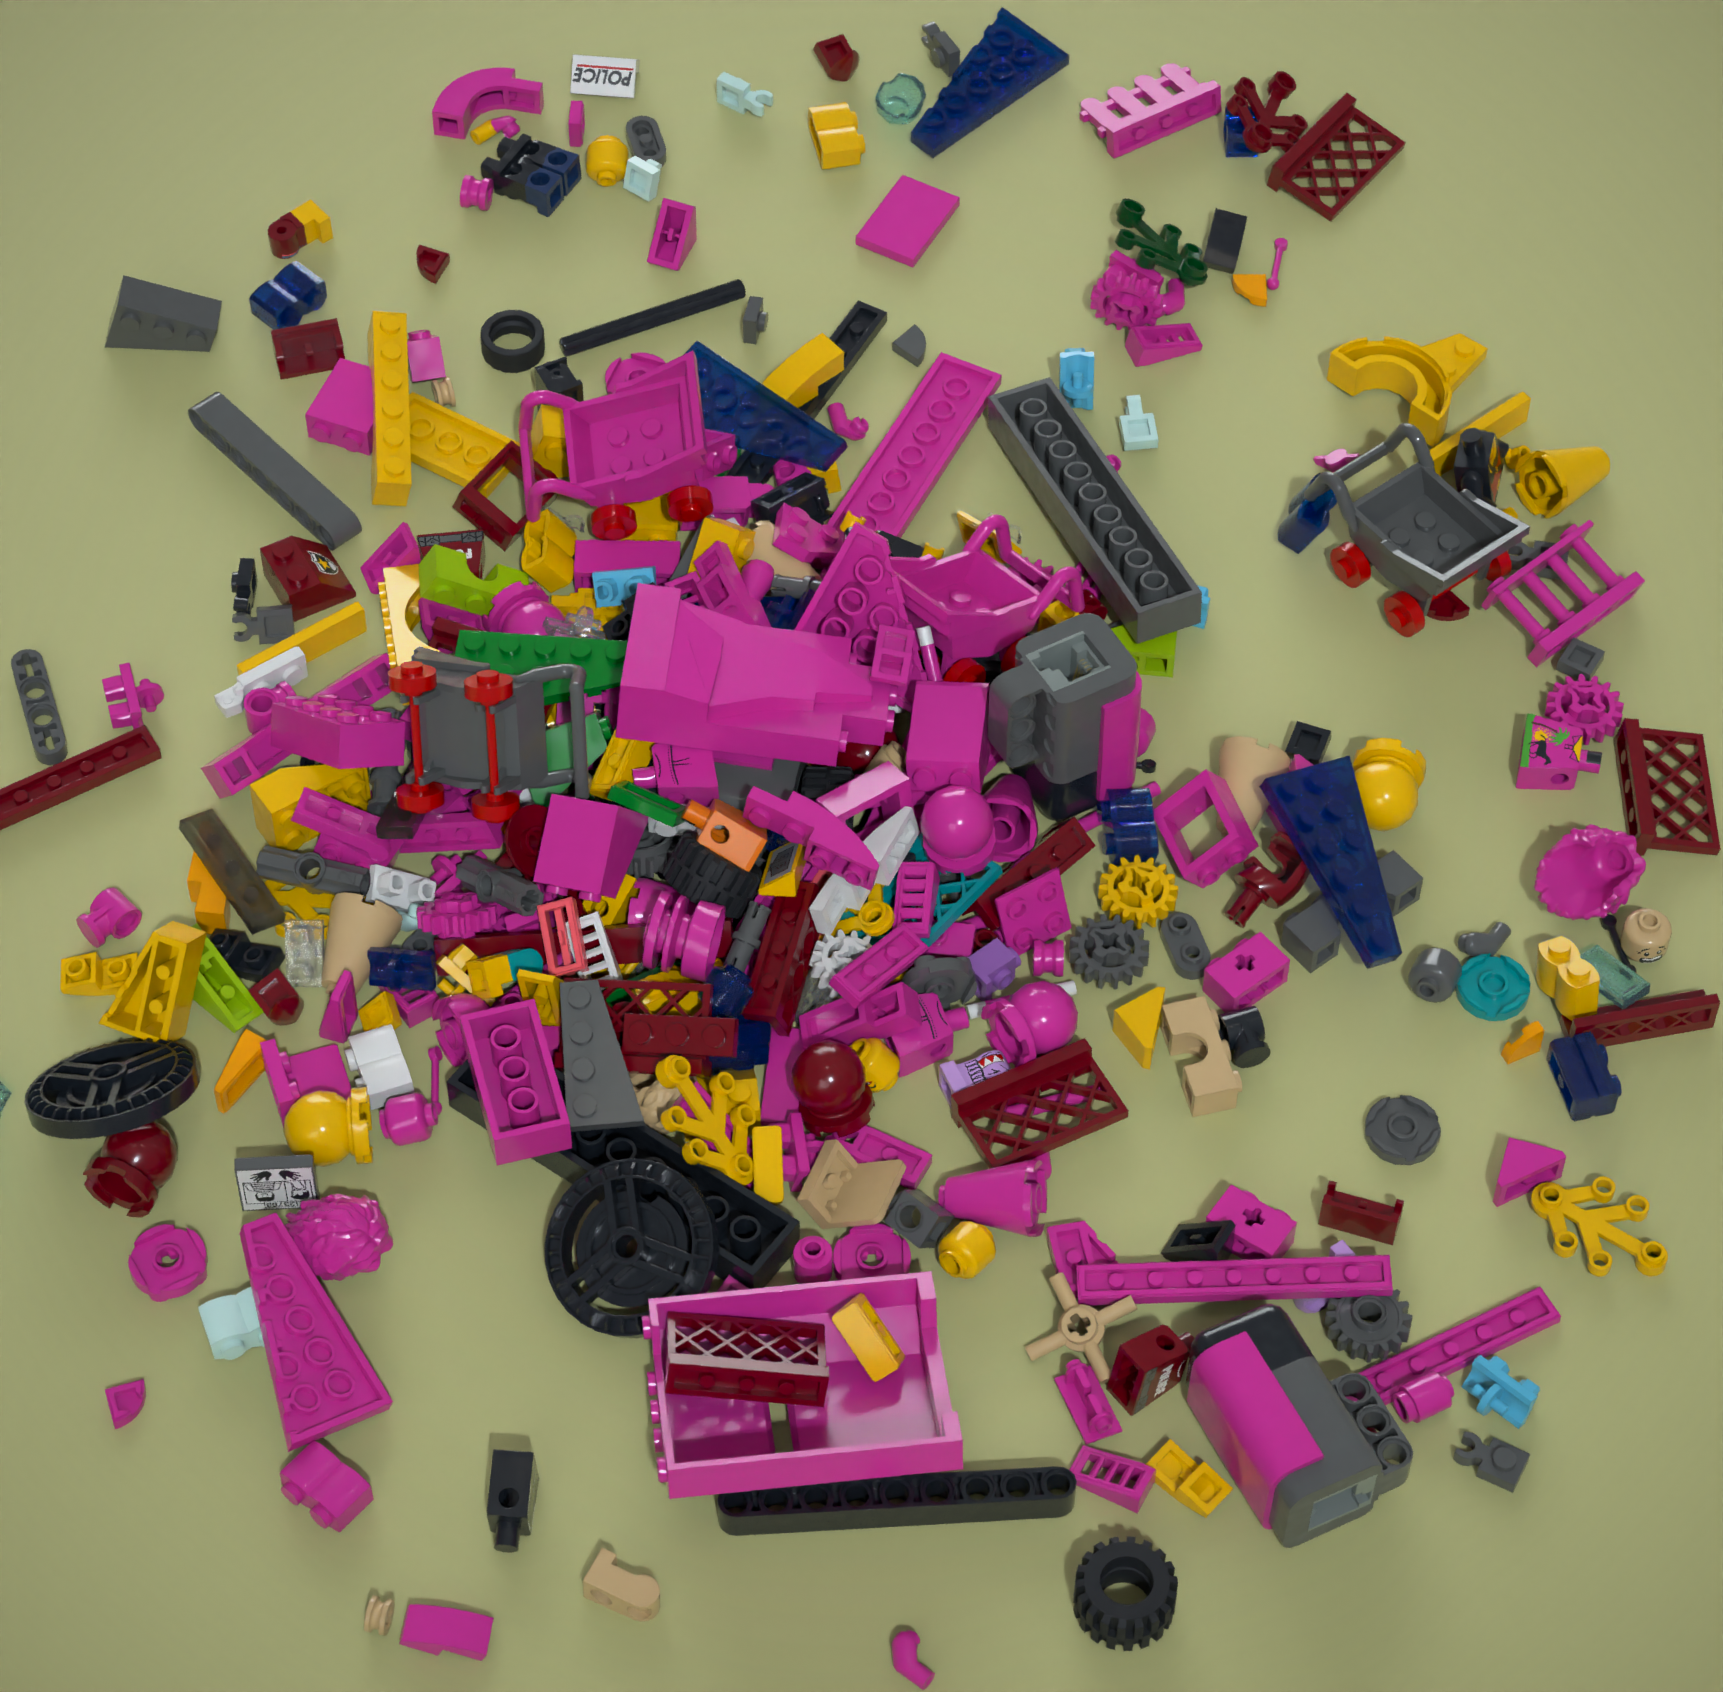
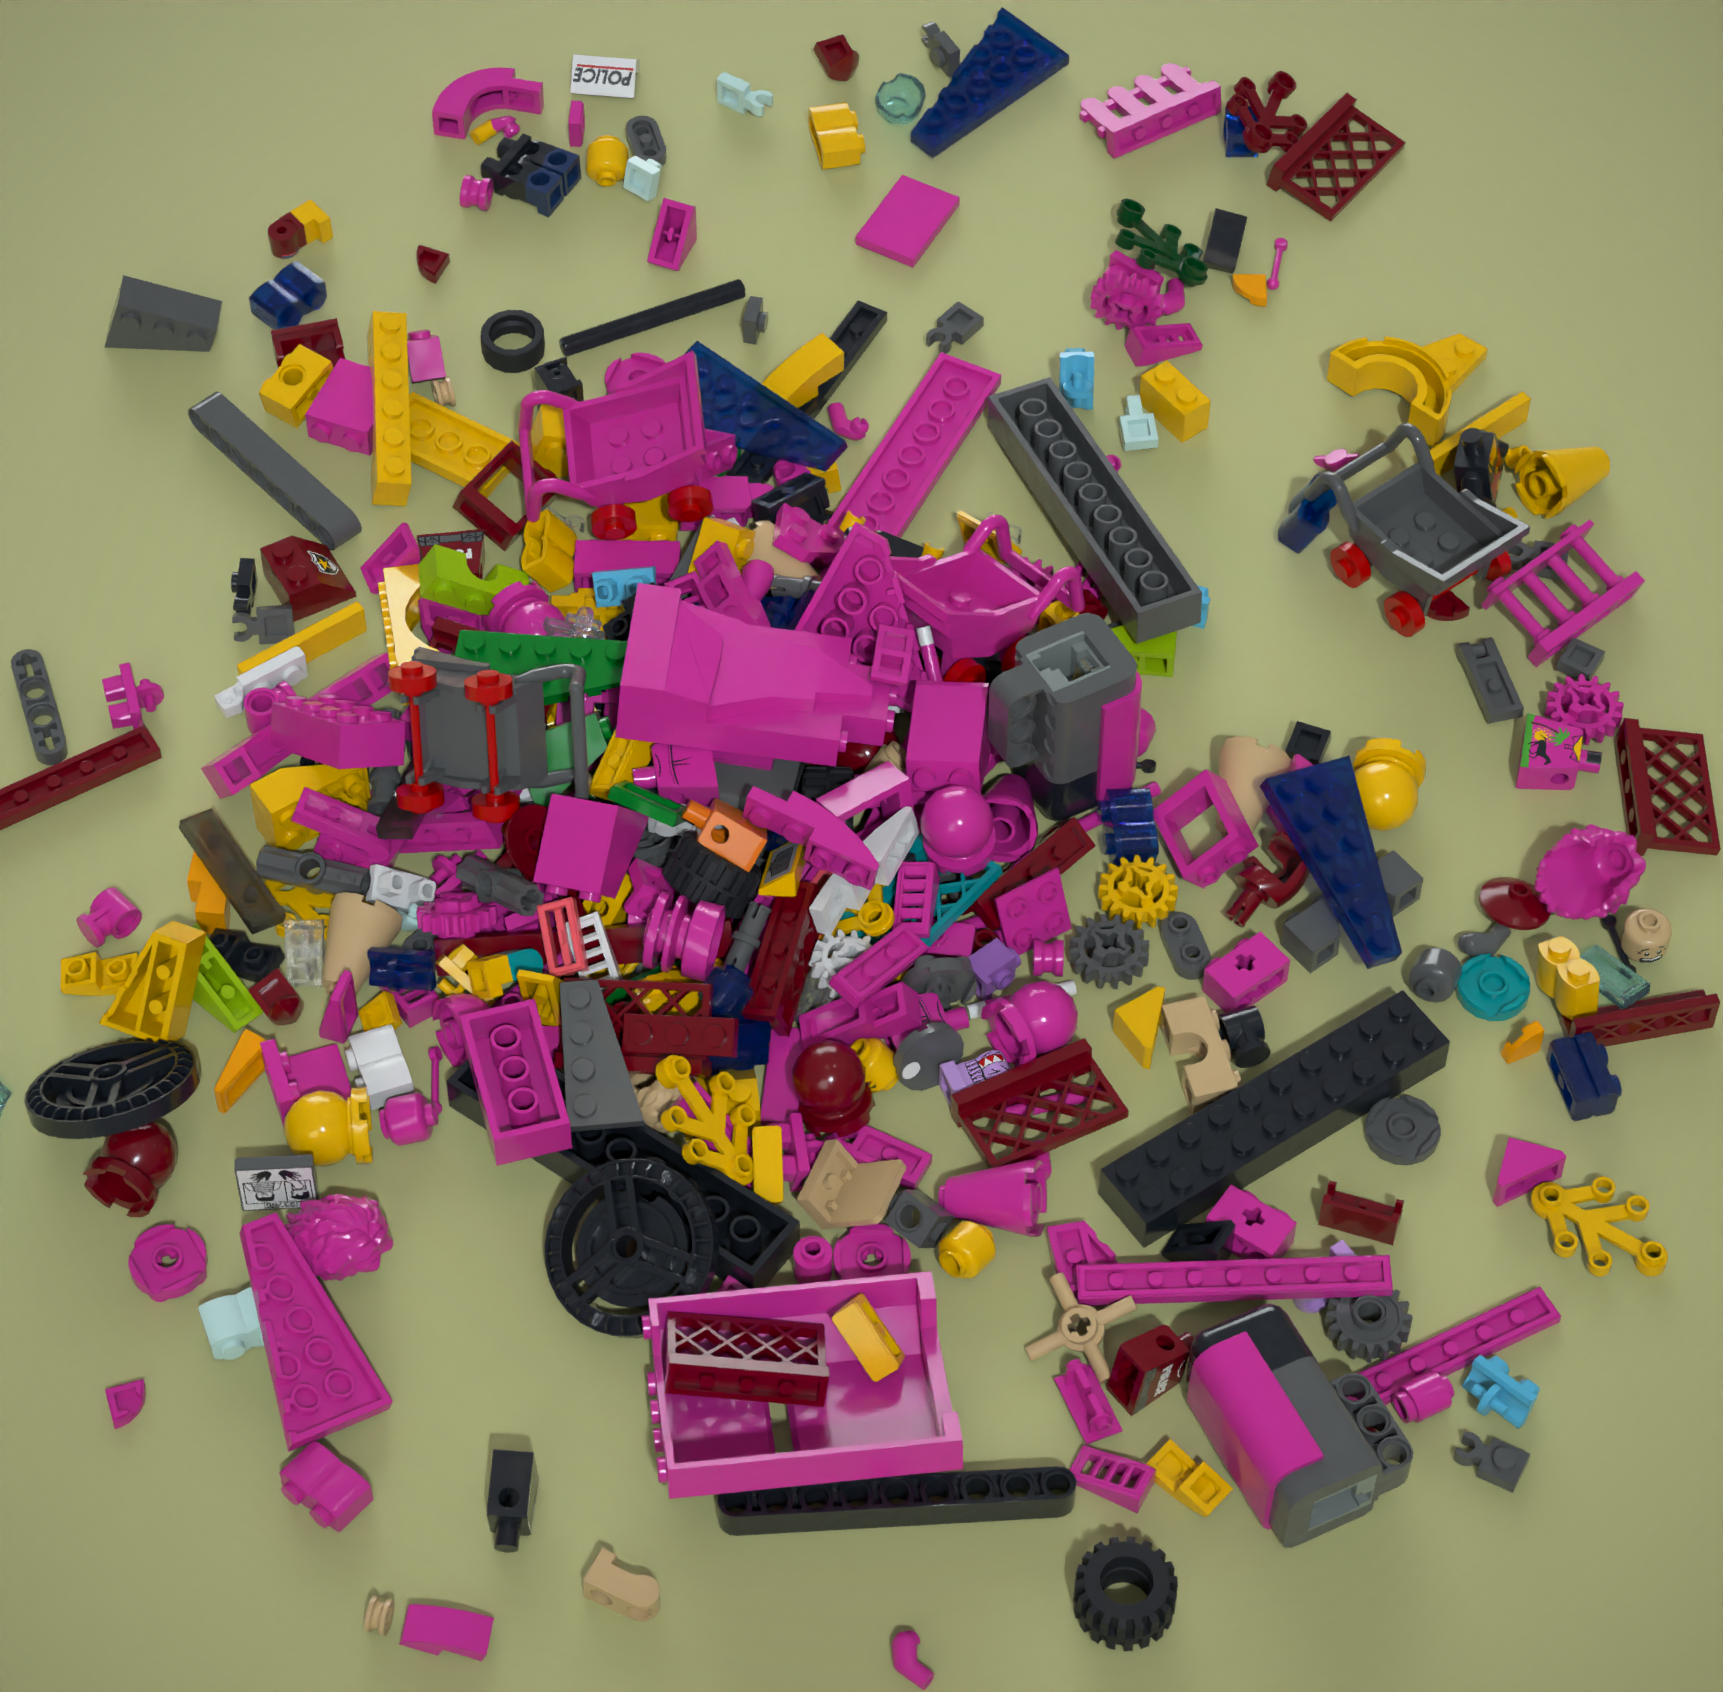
dark grey tile [892,324,926,367] -> none
none -> yellow brick [259,344,333,428]
none -> dark pink bracket [624,858,674,921]
none -> dark grey tile [893,1022,964,1091]
none -> dark grey plate [926,301,984,354]
none -> black brick [1098,990,1450,1248]
none -> yellow brick [1139,360,1211,443]
none -> dark grey plate [1456,637,1524,724]
none -> dark red dish [1479,877,1551,930]

